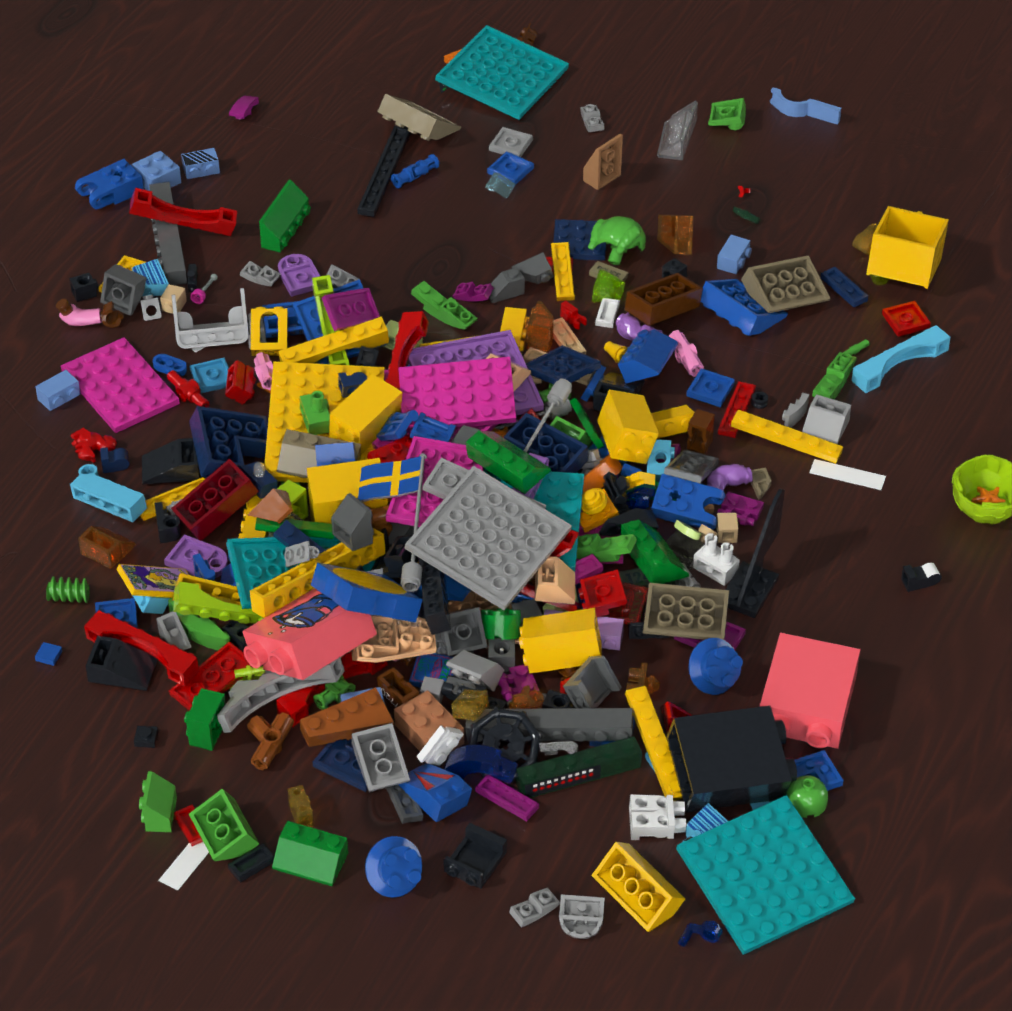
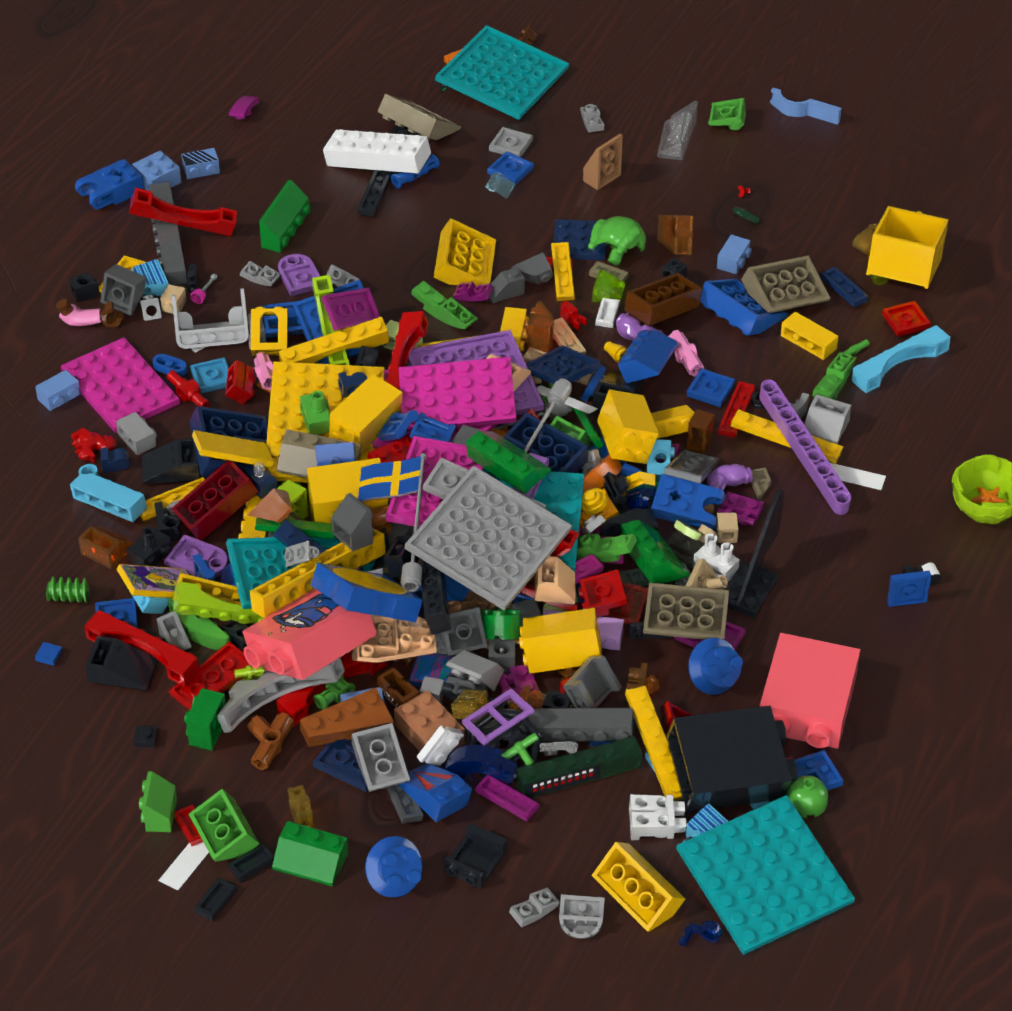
none -> light grey brick [116,412,157,455]
none -> black brick [127,526,172,567]
none -> yellow tile [192,430,274,468]
none -> black tile [194,878,237,922]
none -> white brick [323,129,431,173]
none -> yellow slope [434,218,496,286]
none -> medium lavender window [462,689,535,746]
none -> bright green piece [501,733,539,767]
none -> white sticker [537,385,597,414]
none -> light grey plate [581,514,606,535]
none -> tan plate [686,558,728,590]
none -> medium lavender beam [759,379,851,515]
none -> yellow brick [781,312,838,360]
none -> blue tile [887,570,931,607]

